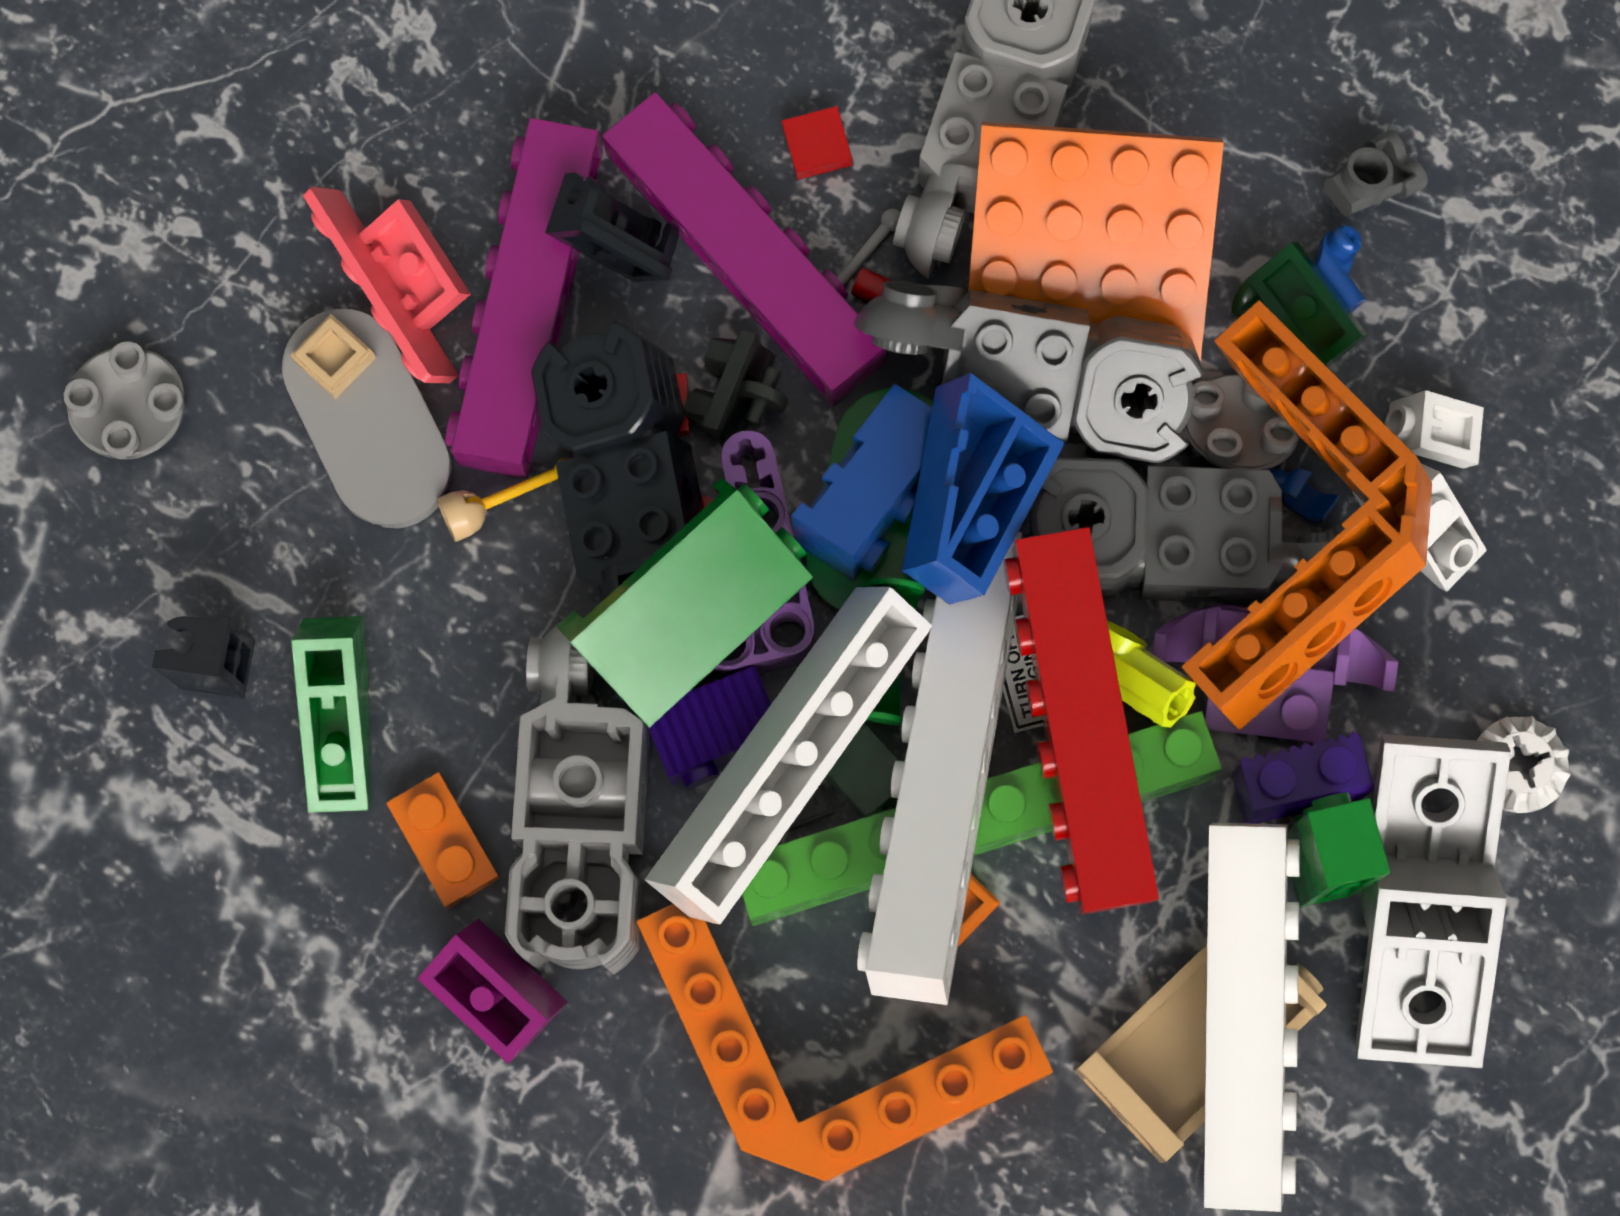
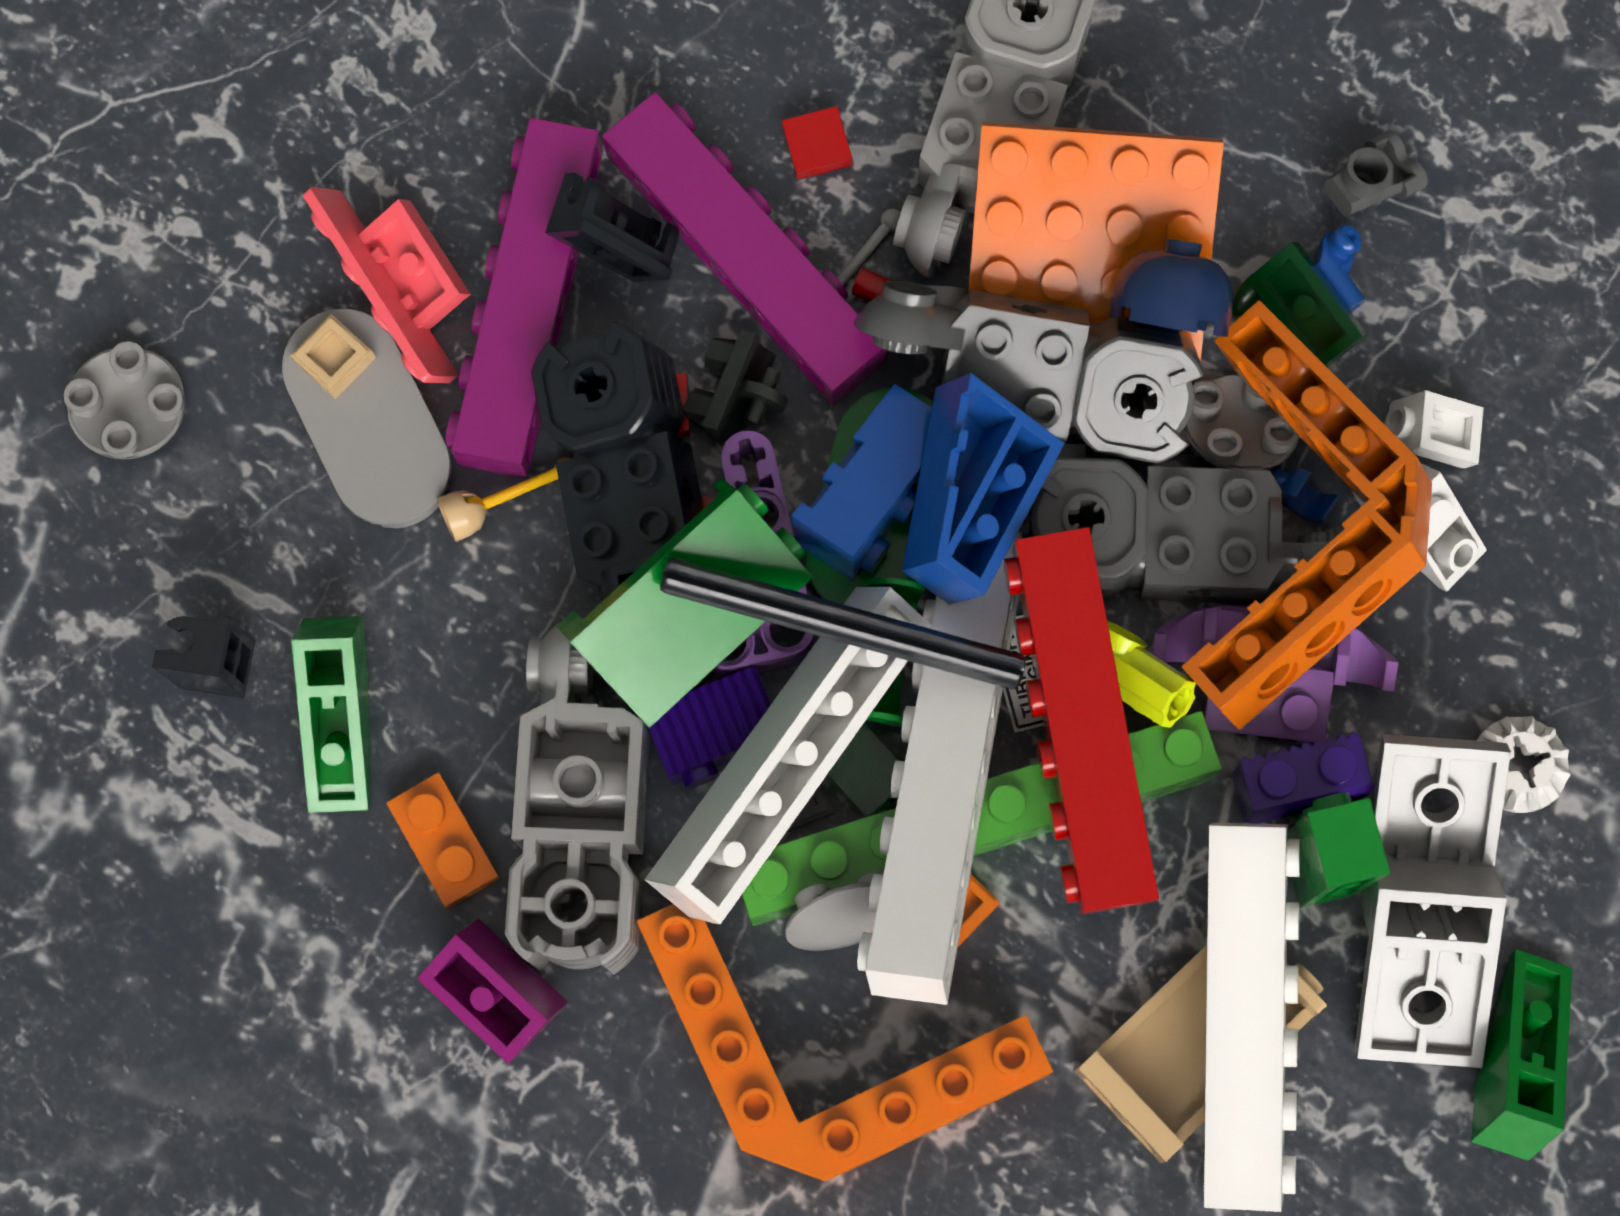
none -> black axle [660,557,1026,689]
none -> light grey dish [785,871,884,951]
none -> dark blue cylinder [1108,238,1233,337]
none -> green slope [1471,949,1572,1161]

